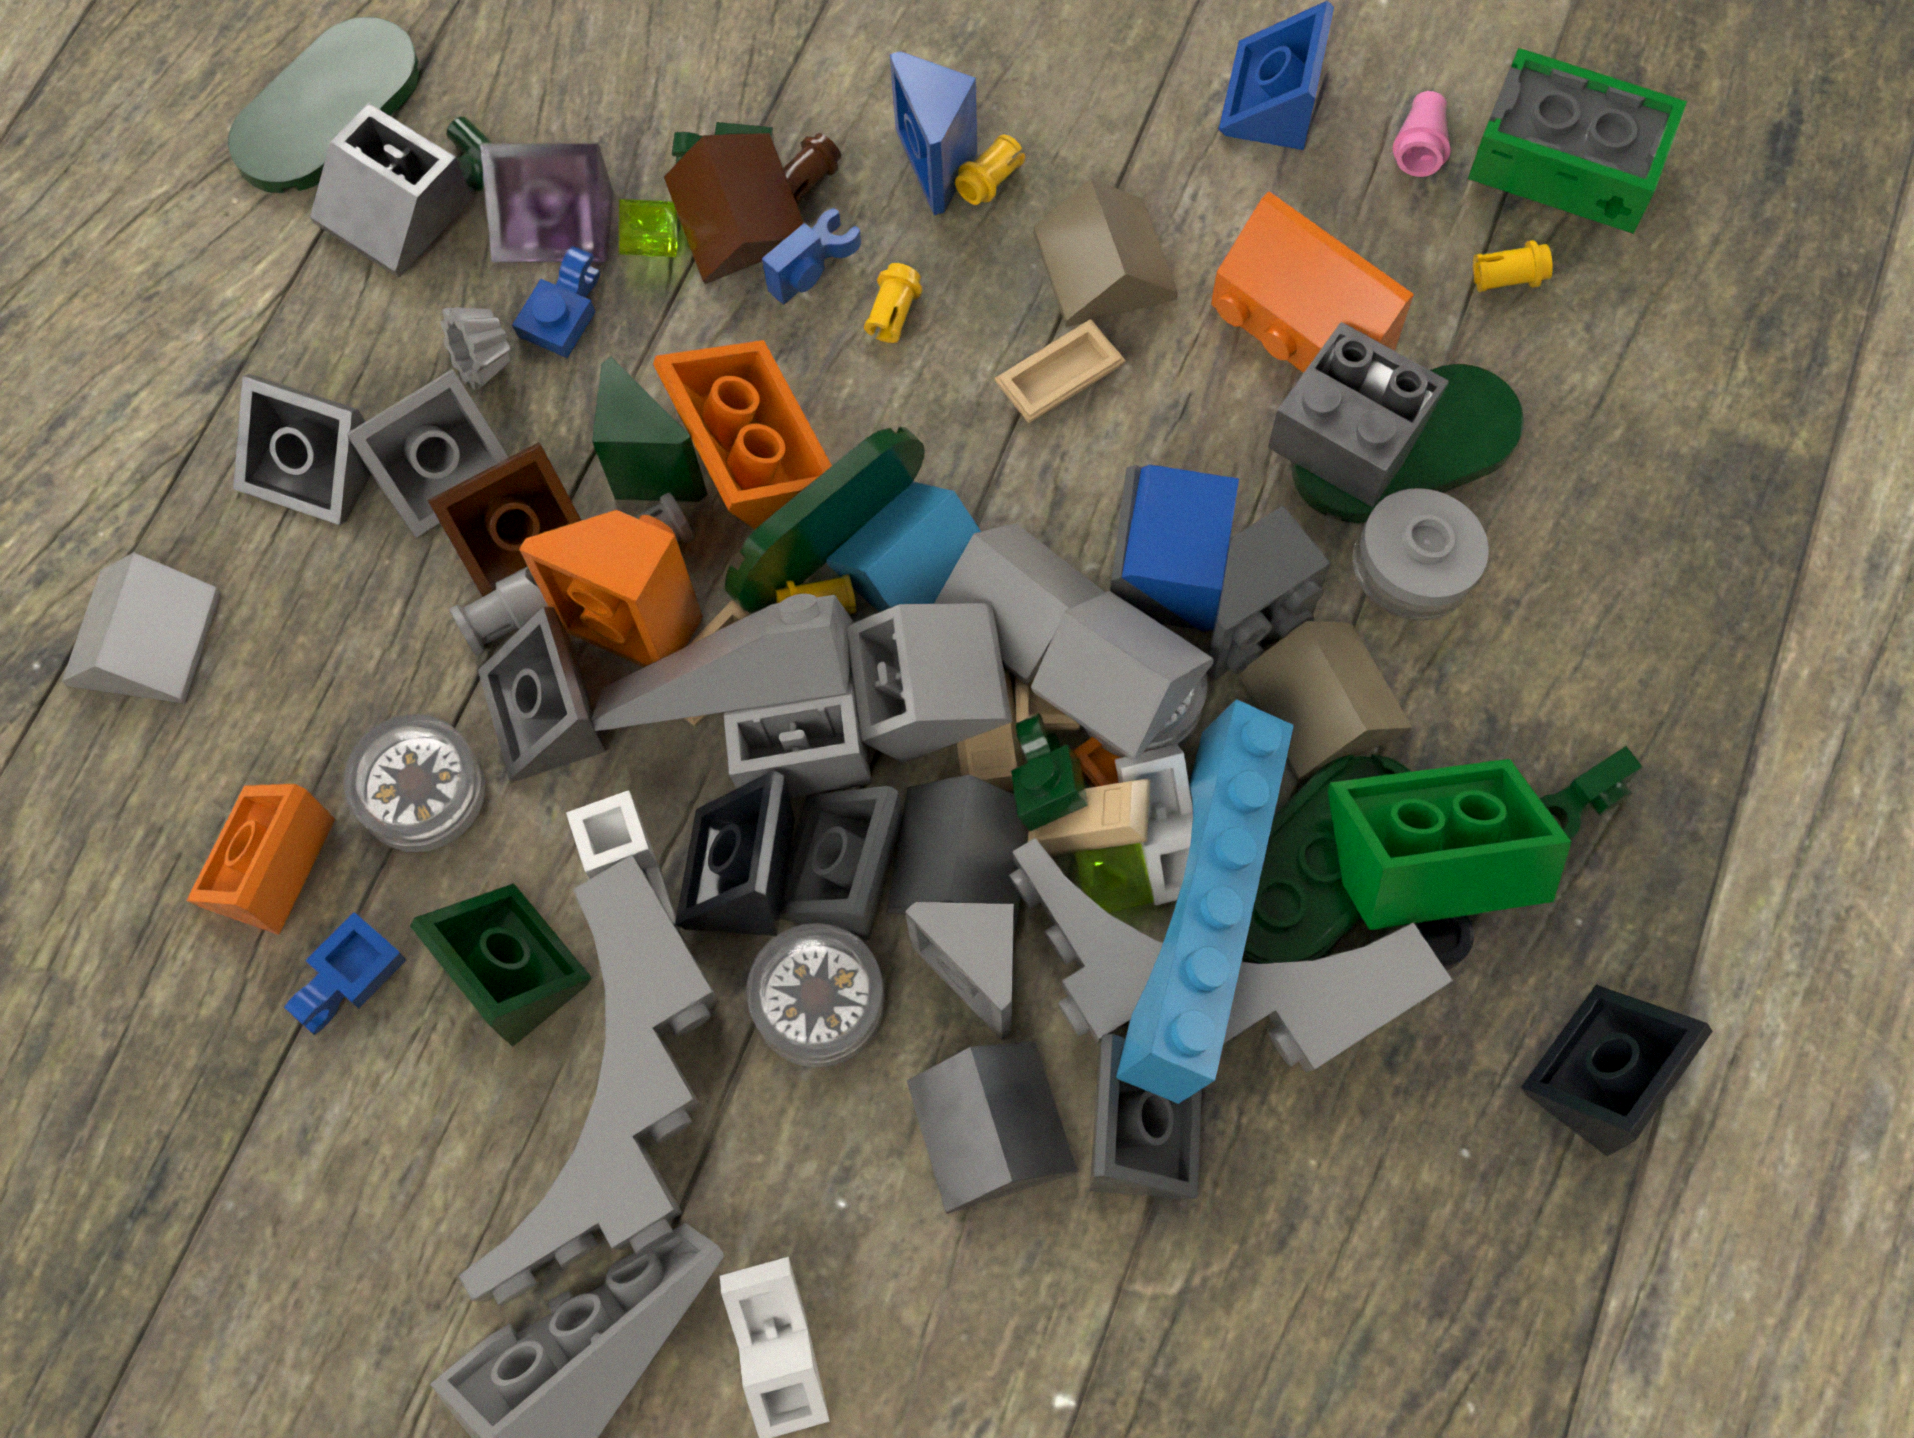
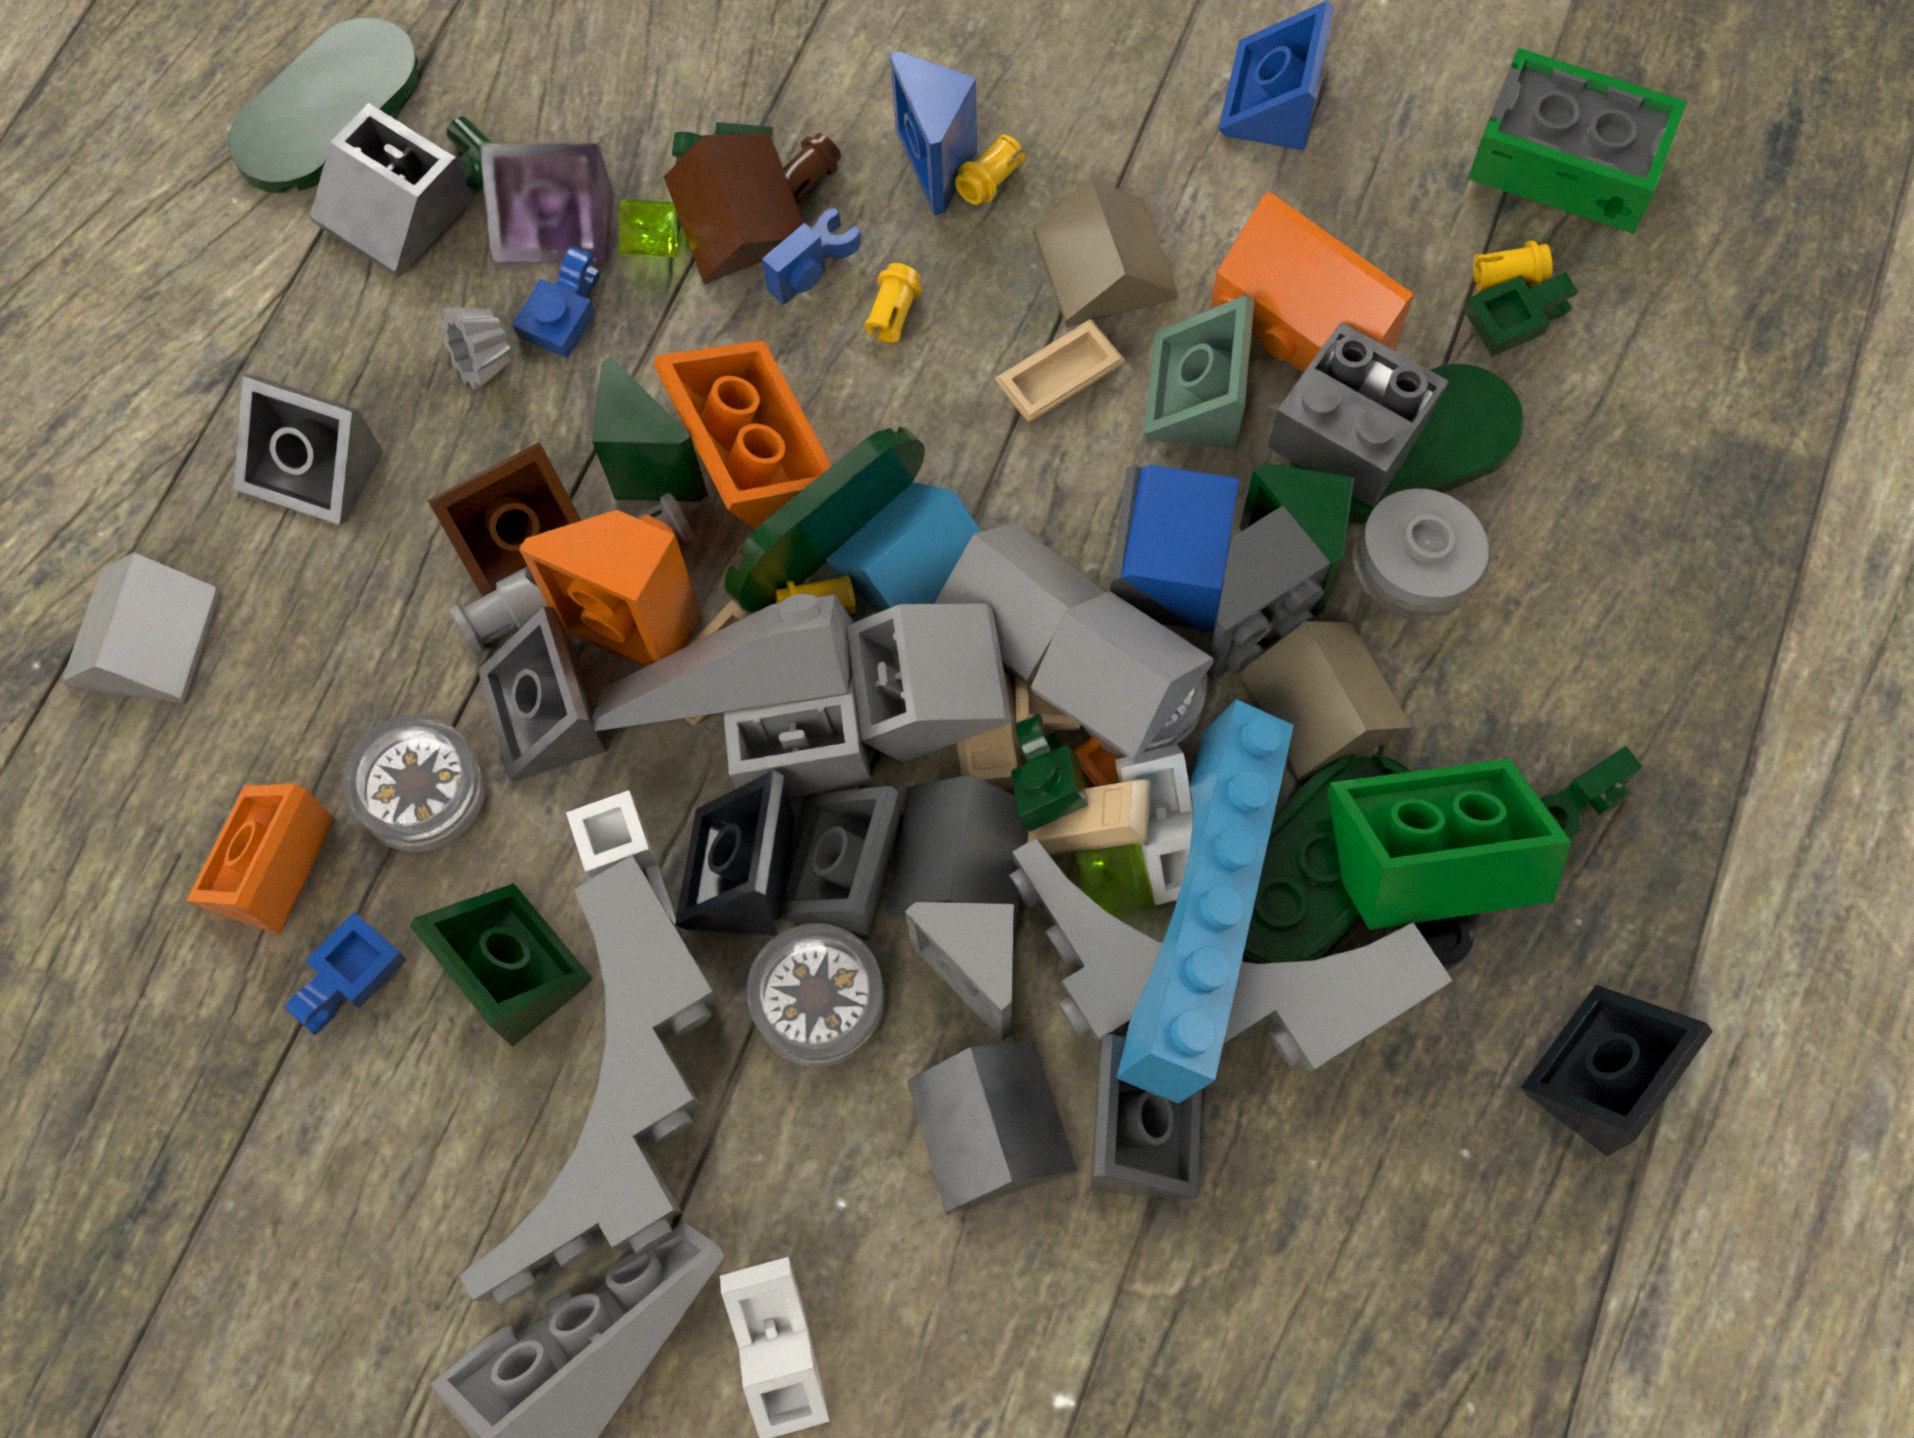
light grey slope [346,369,509,538] -> none
bright pink cone [1393,91,1451,177] -> none
none -> sand green slope [1143,295,1255,448]
none -> dark green slope [1239,463,1354,618]
none -> dark green plate [1464,273,1578,357]

